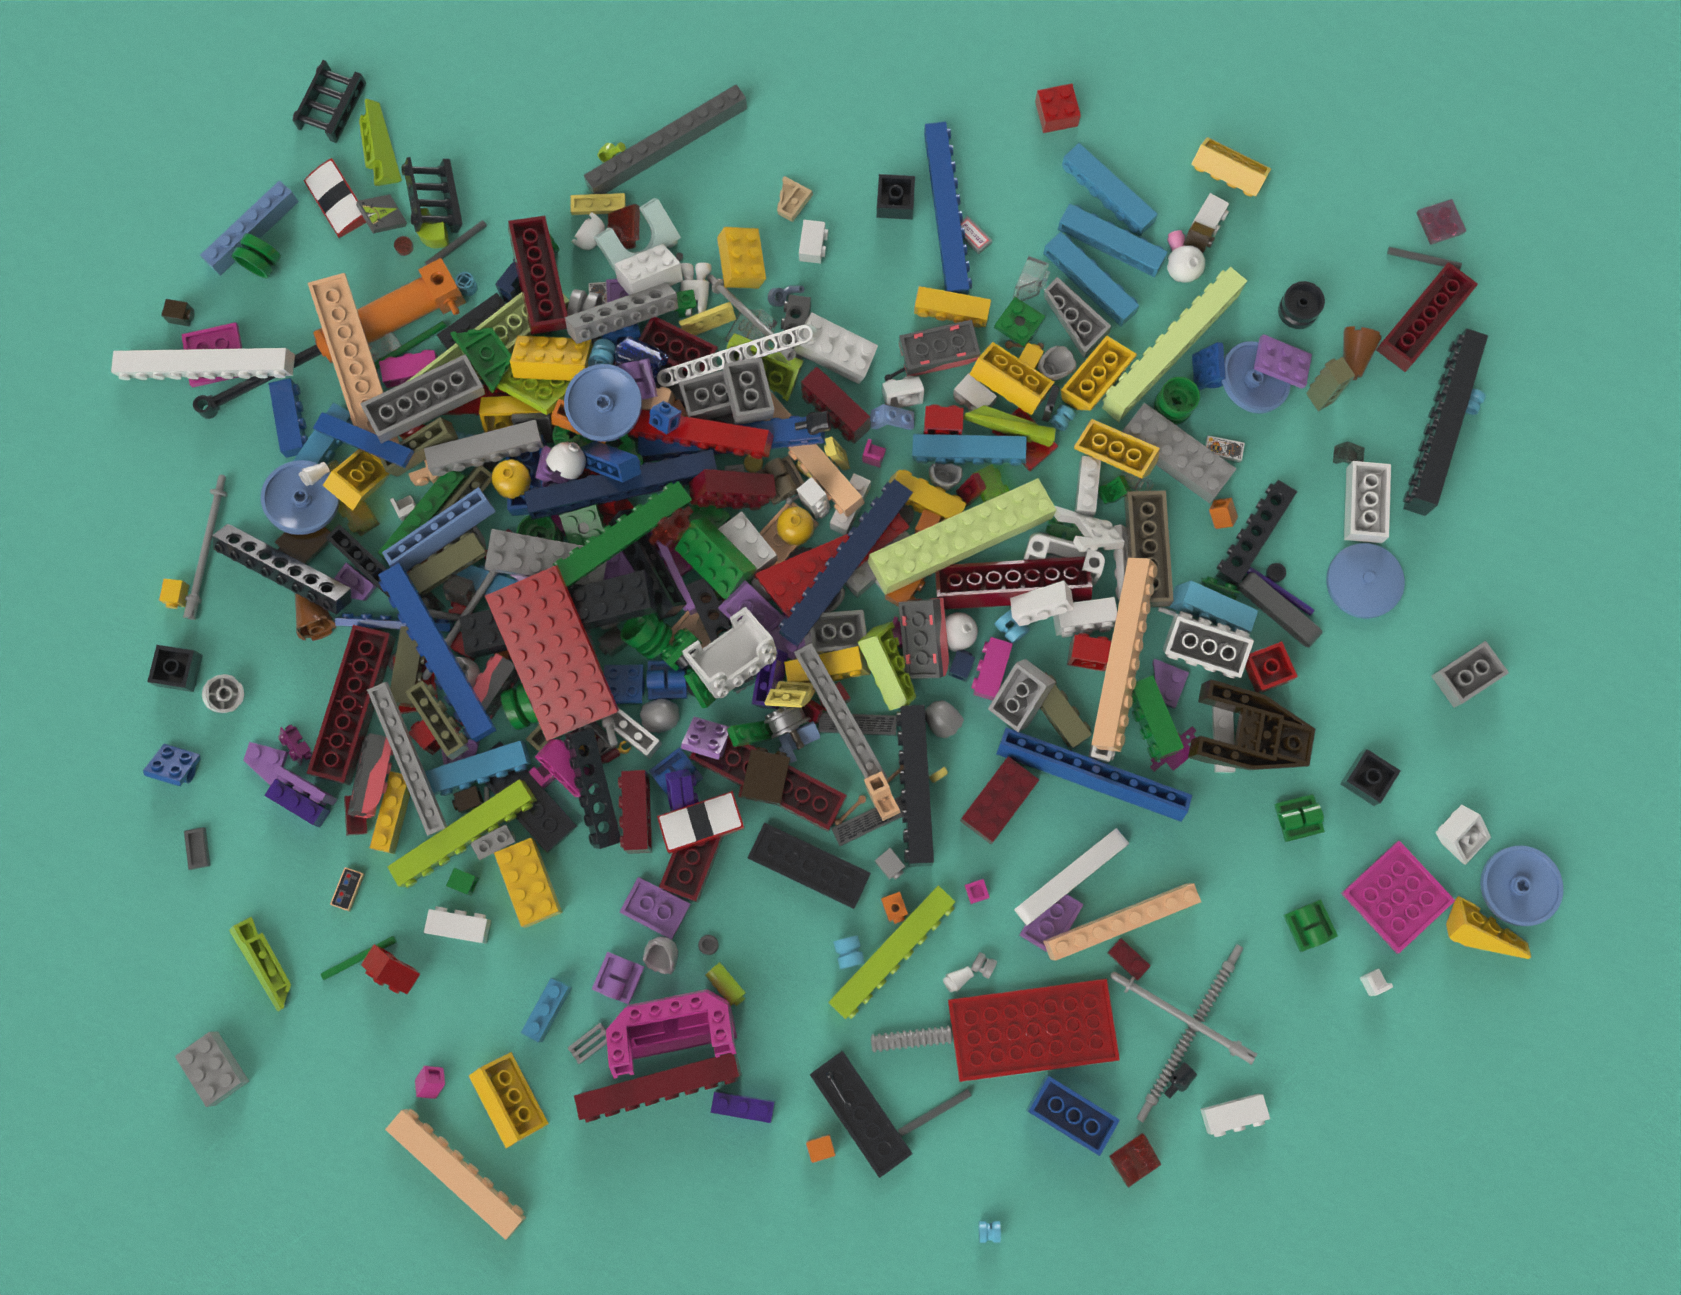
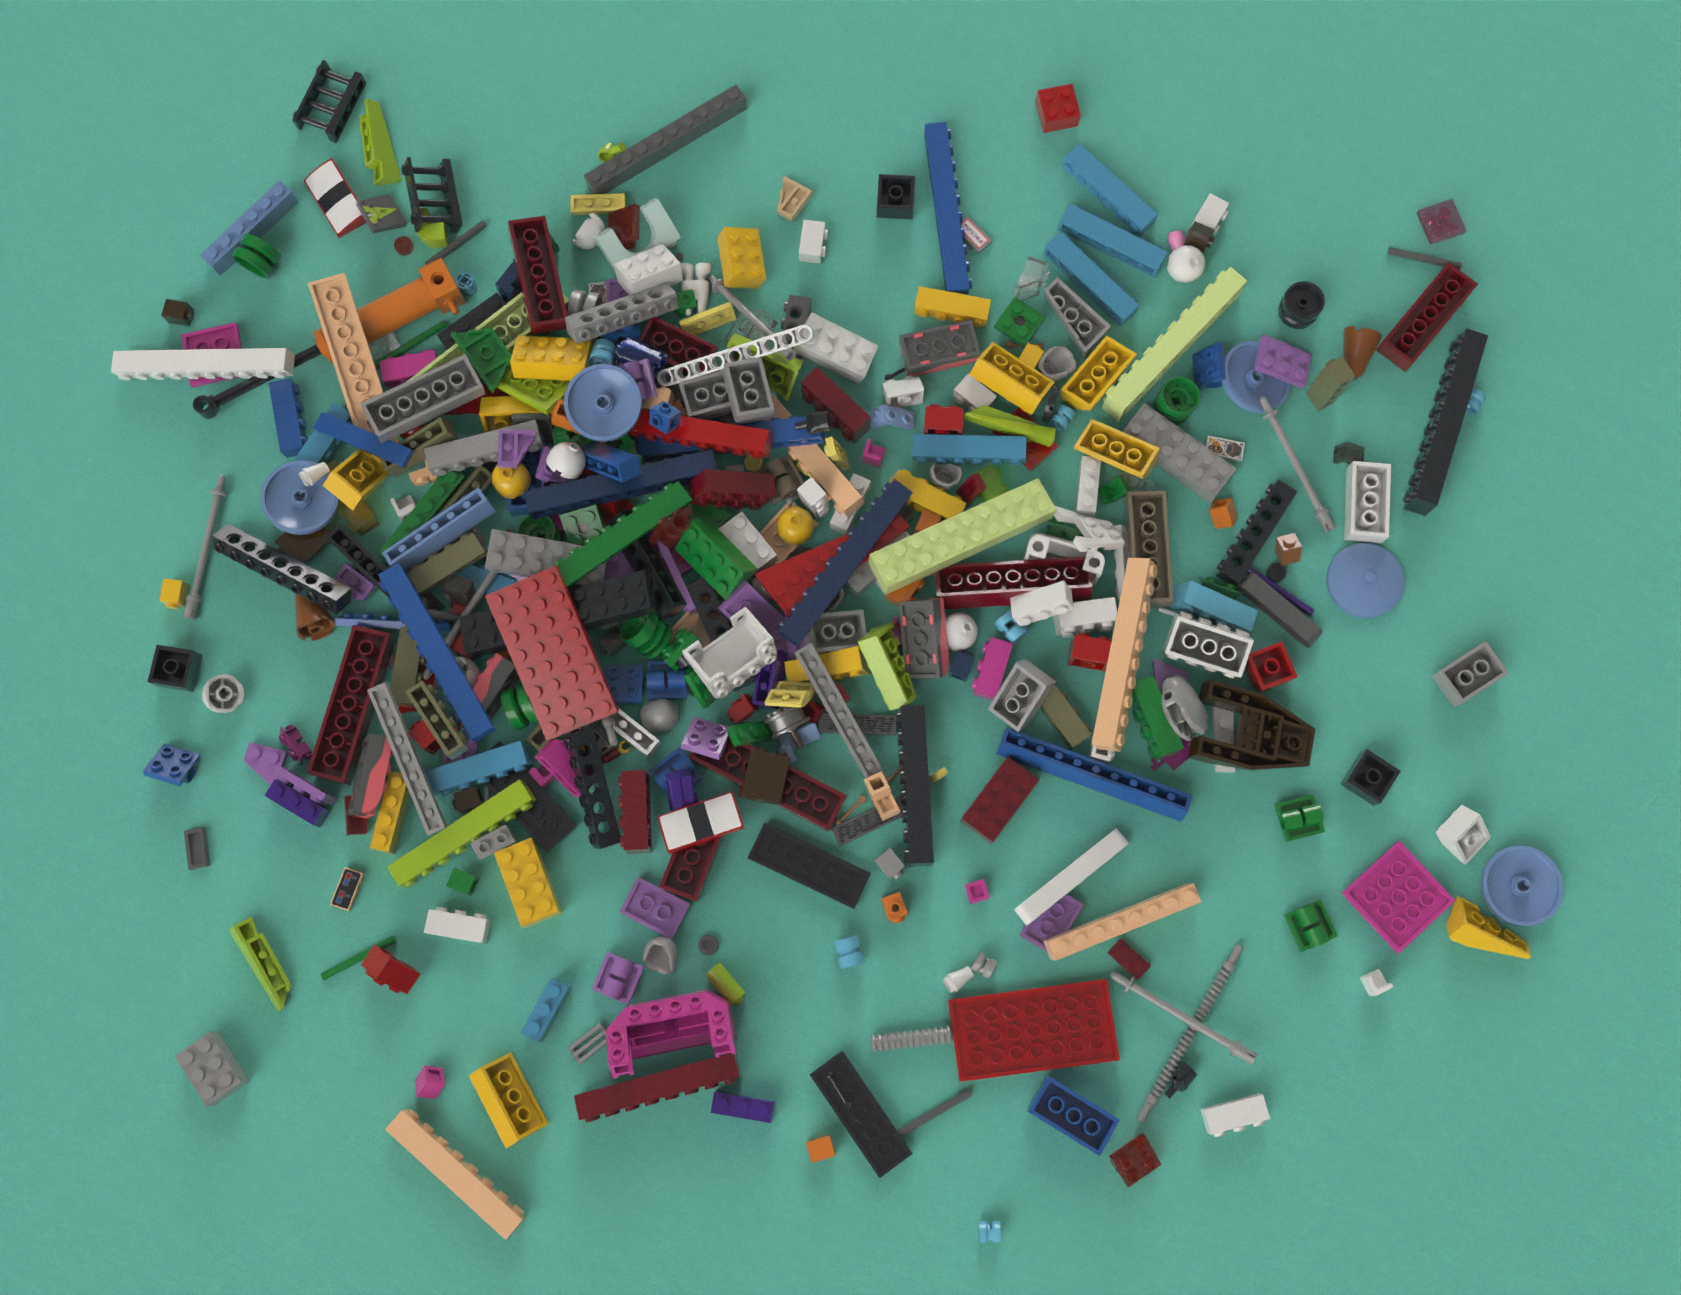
sand blue plate [768,286,804,307] -> none
lime brick [828,885,955,1020] -> none
light grey hair [925,700,964,738] -> none
yellow slope [1191,137,1271,197] -> none
none -> medium lavender wing [498,429,536,468]
none -> red brick [727,694,759,723]
none -> light grey piece [1161,674,1208,741]
none -> light grey bar [1260,397,1336,533]
none -> dark orange brick [1275,533,1302,566]

